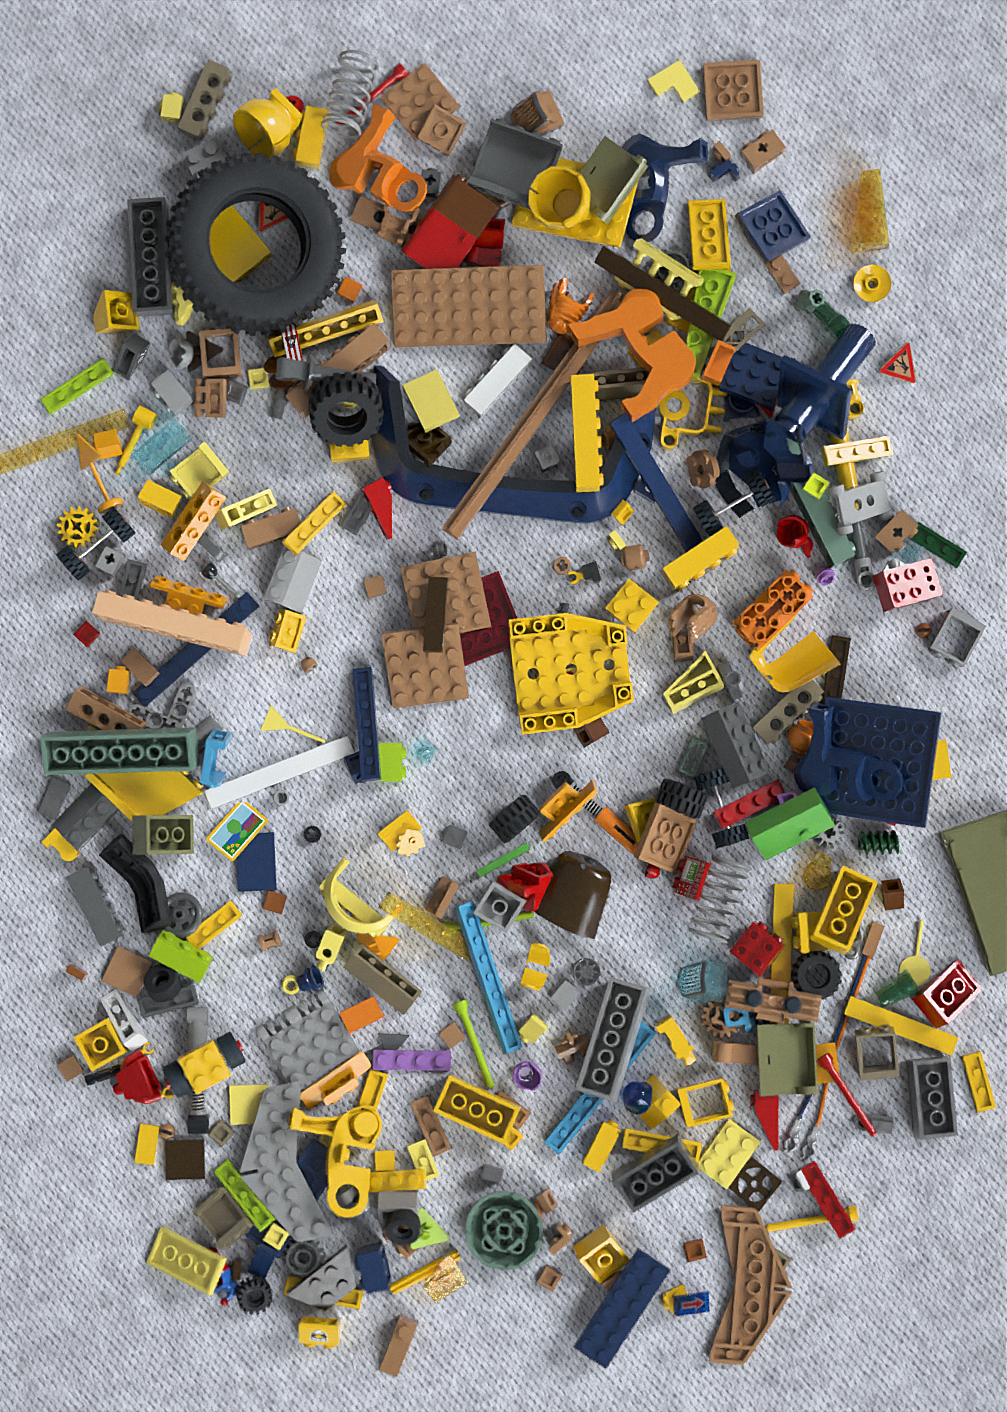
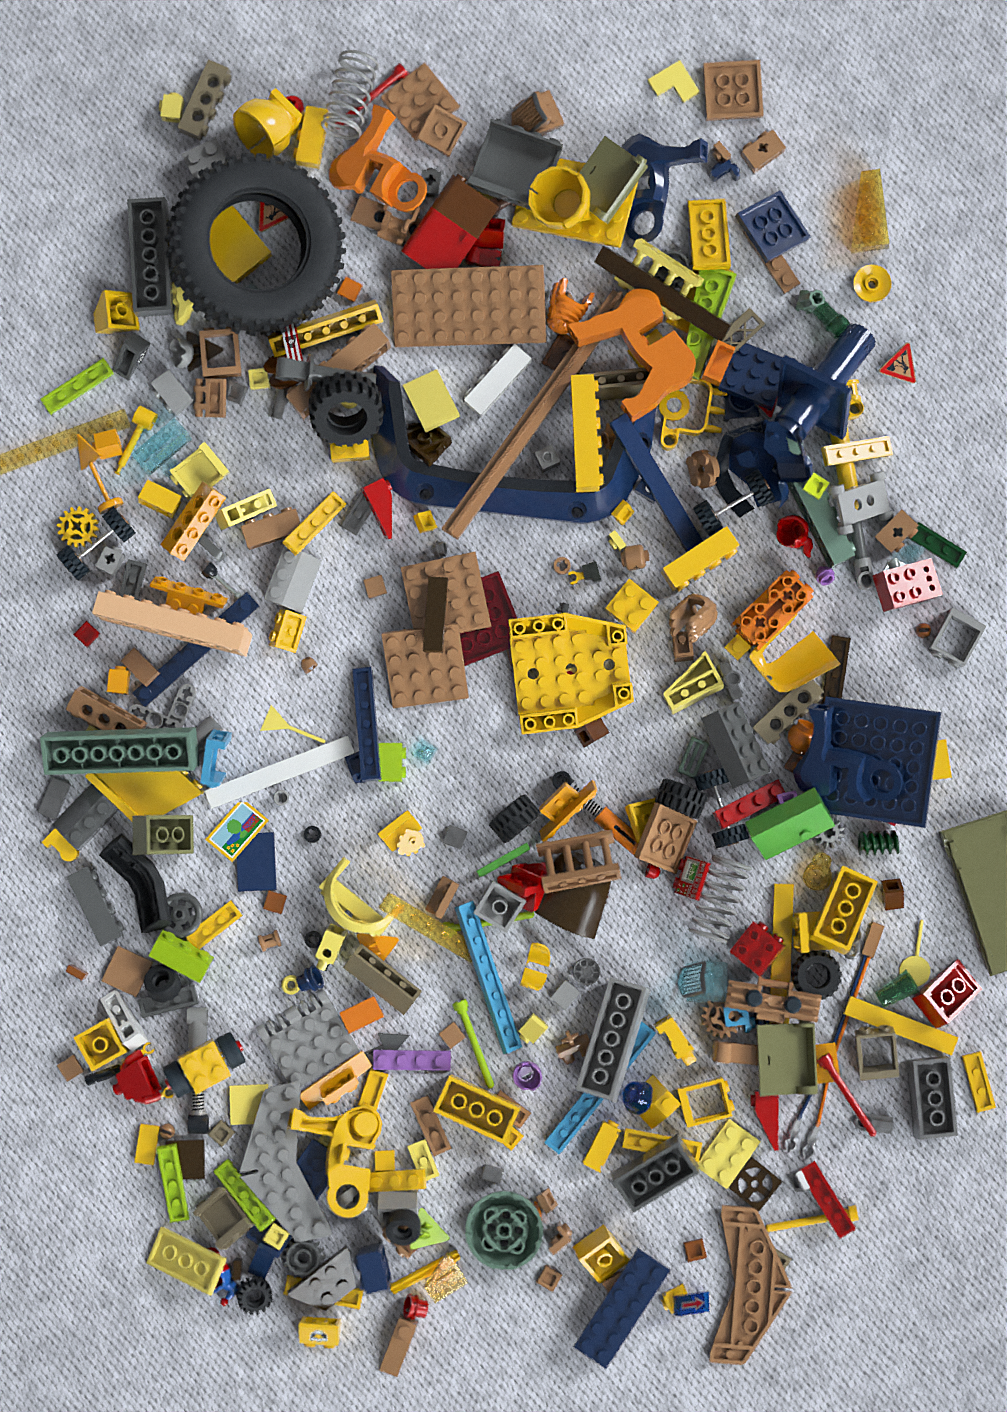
none -> lime tile [156,1144,190,1223]
none -> red piece [403,1293,429,1320]
none -> yellow plate [413,510,438,534]
none -> medium nougat fence [536,830,621,893]
none -> yellow plate [724,634,751,661]

